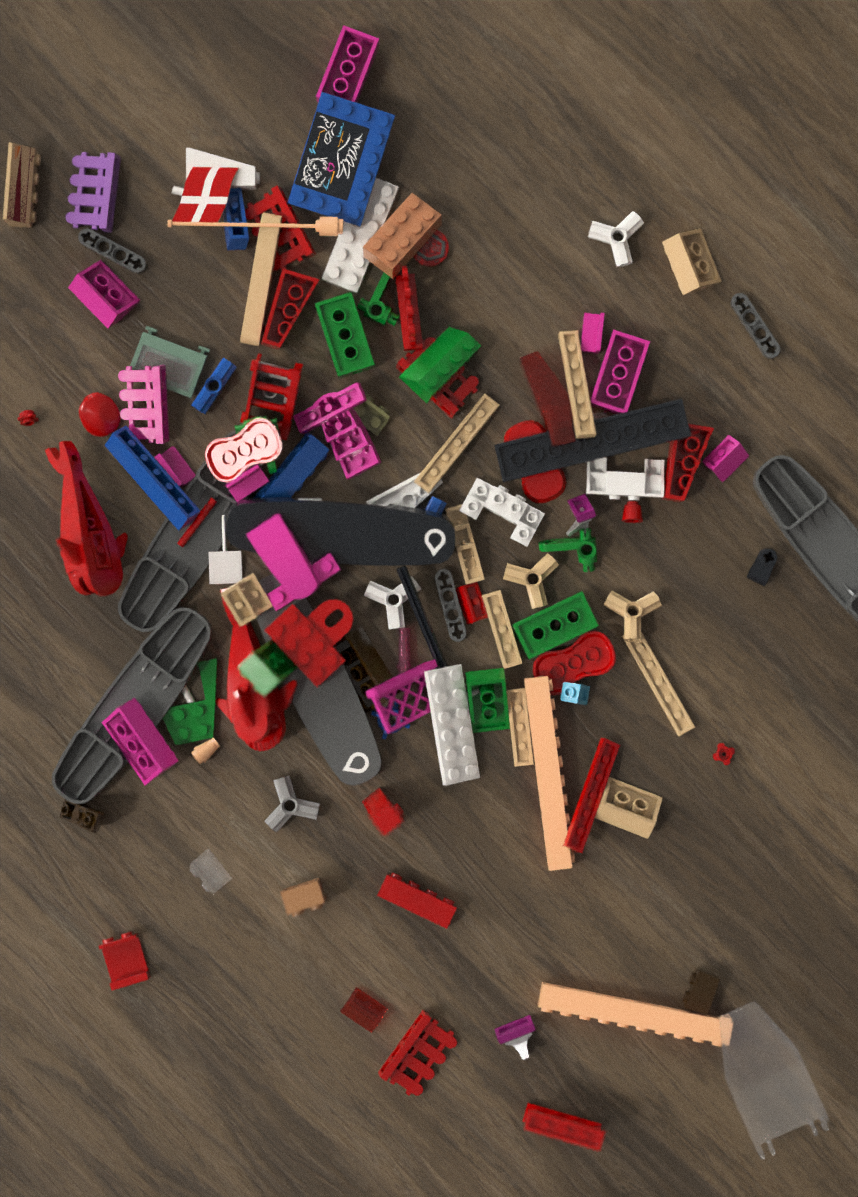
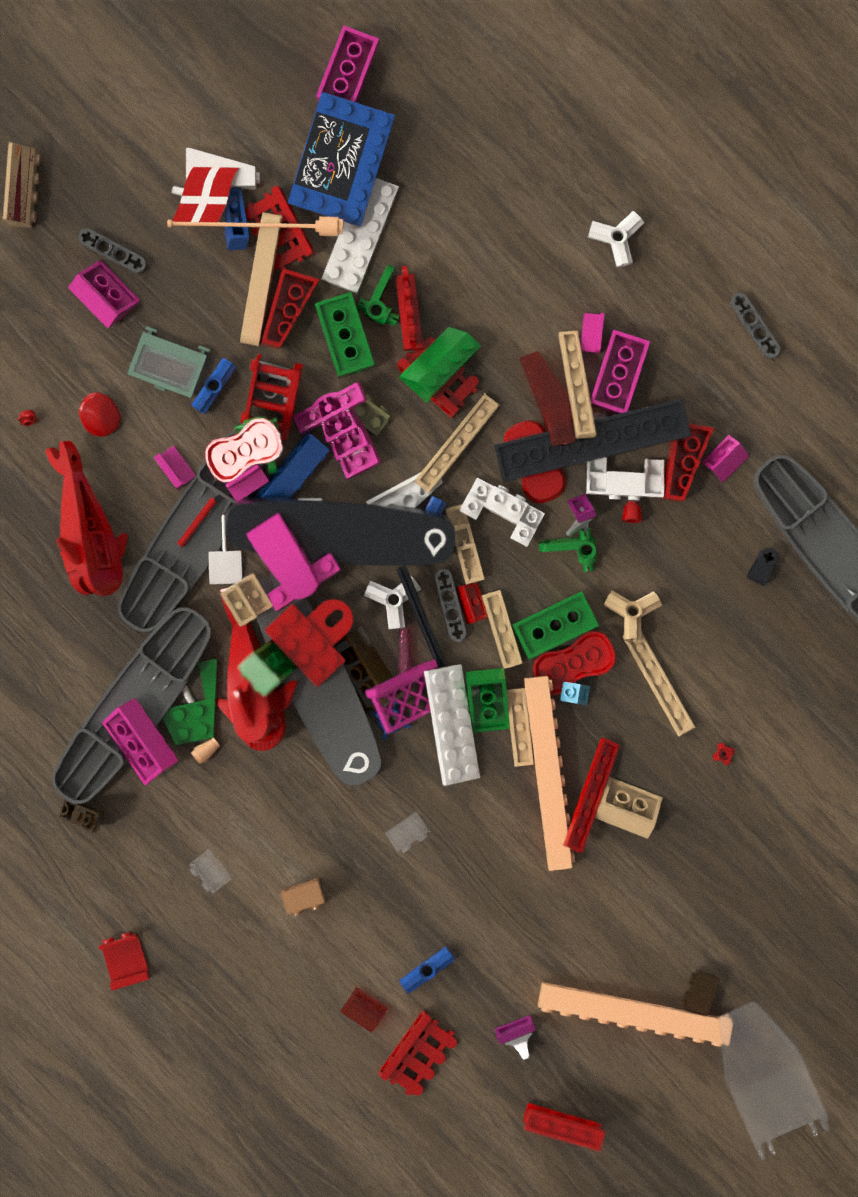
medium lavender fence [66,152,121,232] -> none
blue brick [104,426,200,531] -> none
fence [118,365,169,444] -> none
light grey piece [264,775,320,832] -> none
red wedge [362,787,404,836] -> none
nougat brick [363,193,442,279] -> none
red brick [377,872,457,929] -> none
tile [413,230,449,267] -> none
tan piece [503,553,559,609] -> none
tan slope [662,229,722,295] -> none
none -> clear bracket [385,811,429,853]
none -> blue piece [399,946,455,994]

